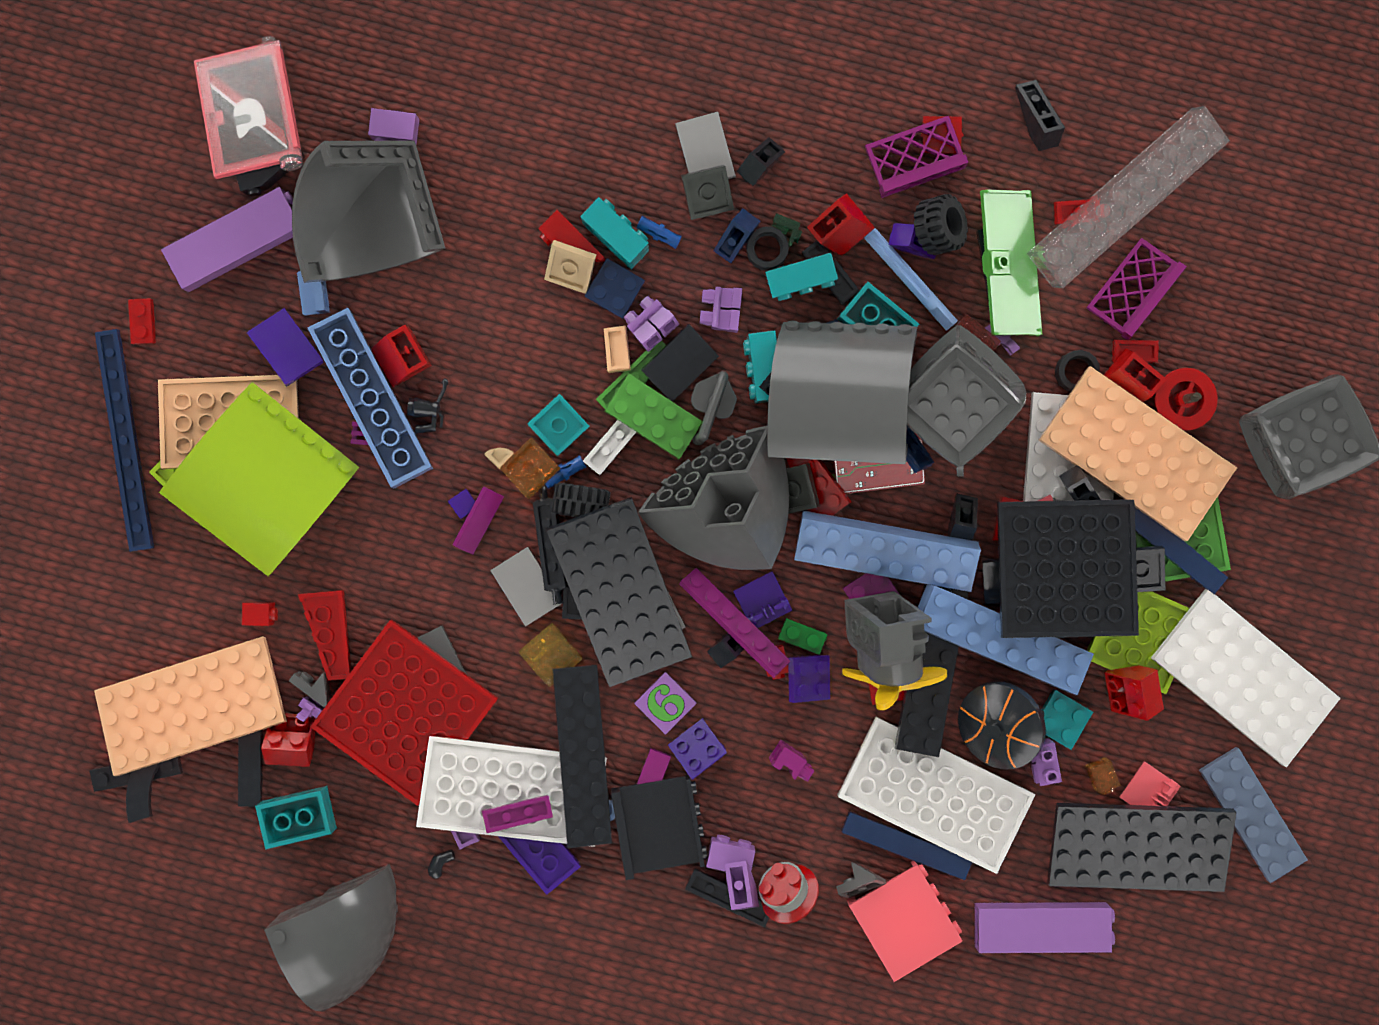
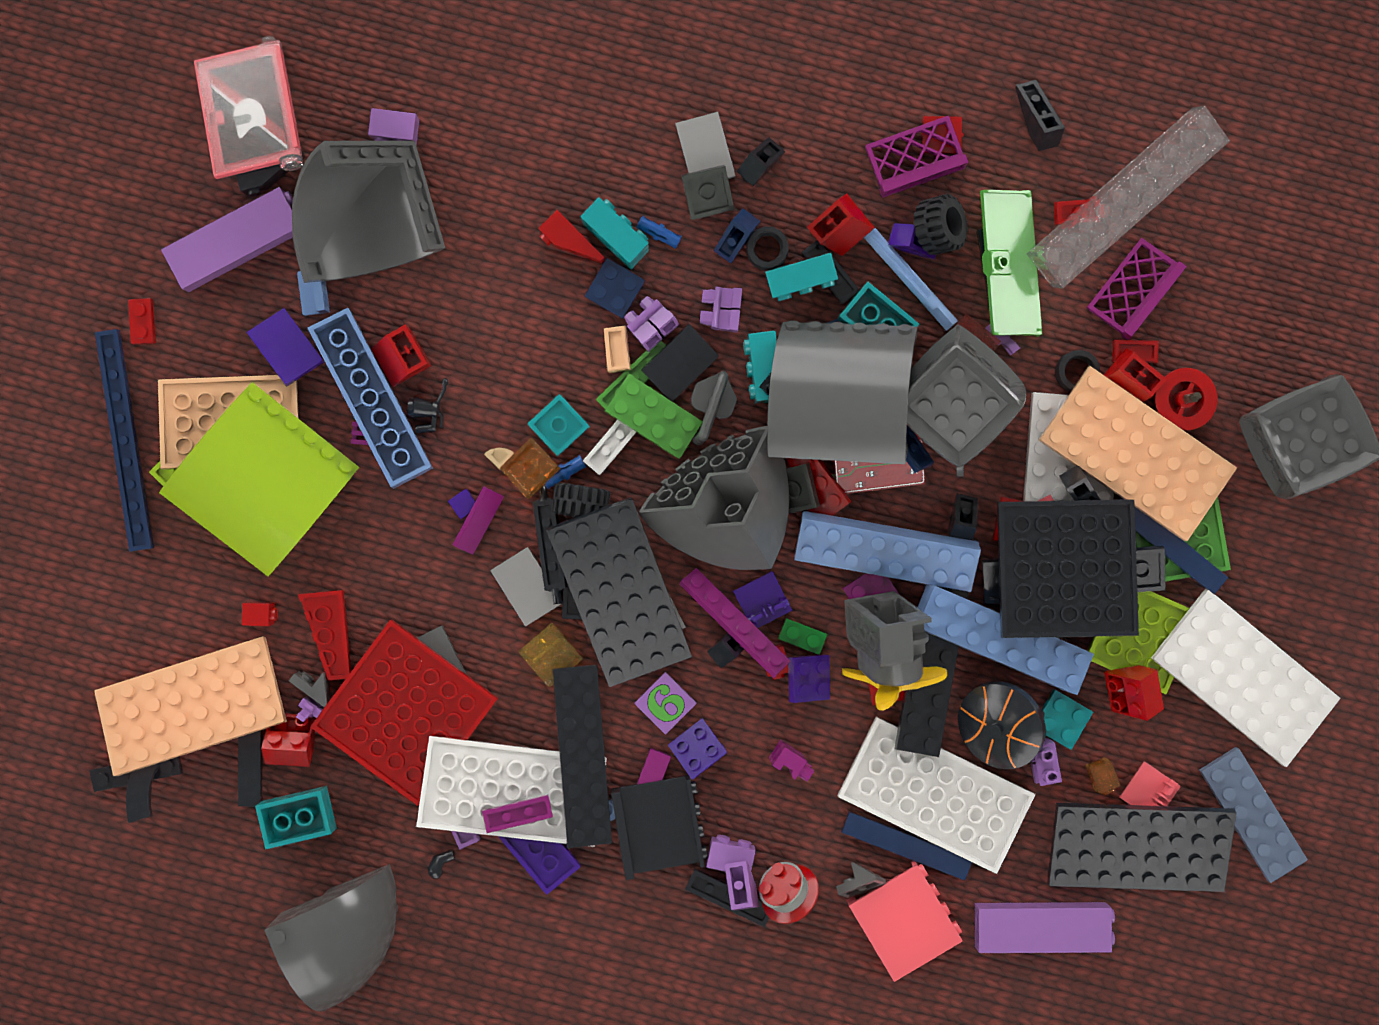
tan plate [544,240,597,294] -> none
clear green bracket [772,213,802,247] -> none

